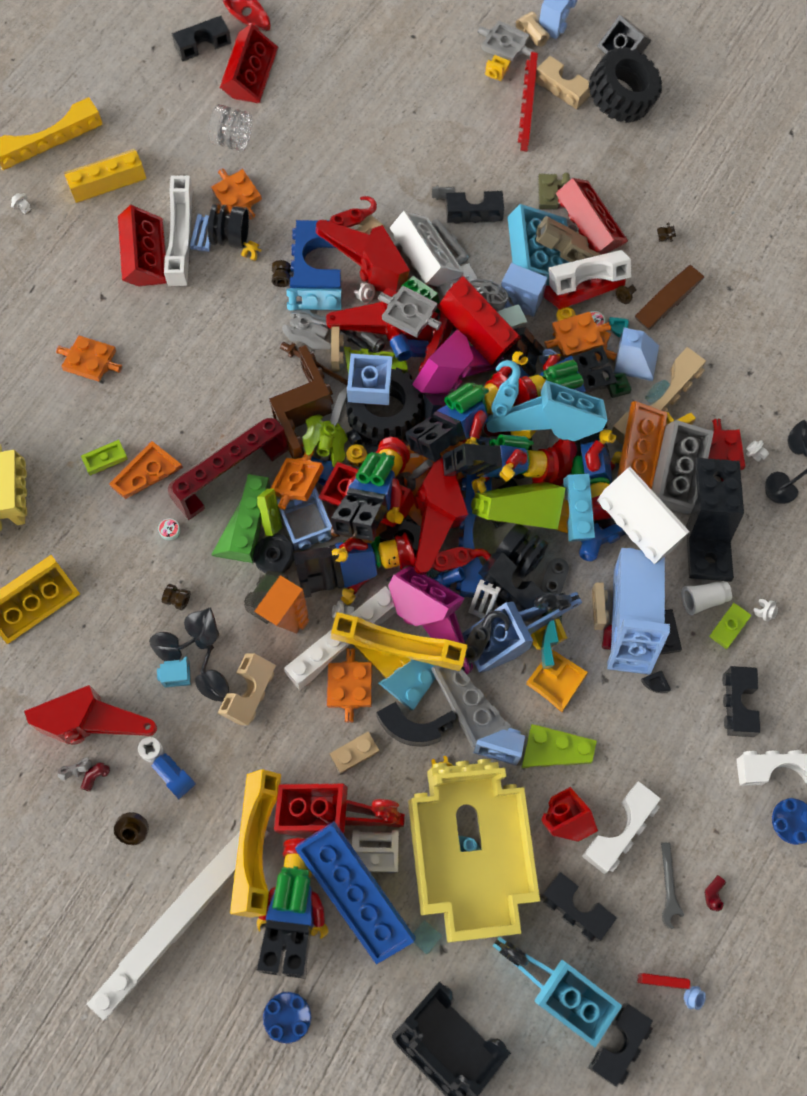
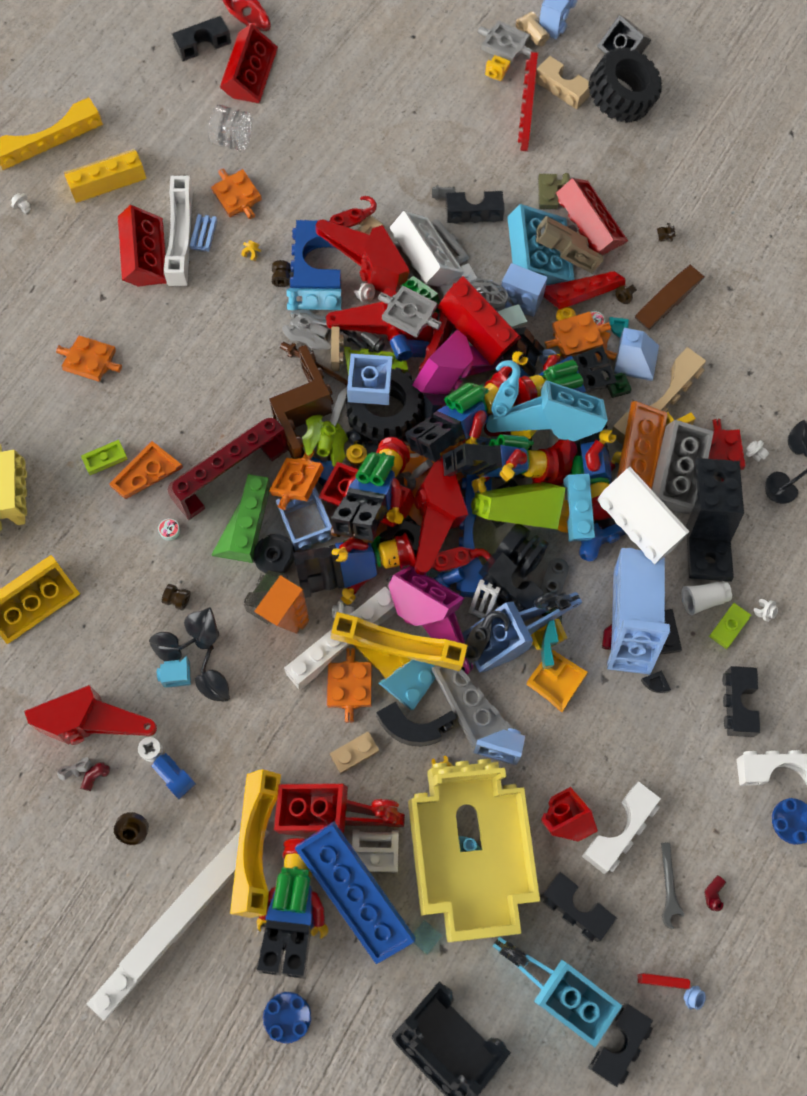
black wheel [208,203,249,248] -> none
tan arch [218,653,276,726] -> none
lime plate [257,489,283,536] -> none
lime wing [521,724,597,768] -> none
white arch [548,250,631,295] -> none
tan plate [592,583,609,630] -> none
clear light blue tile [645,380,670,403] -> none

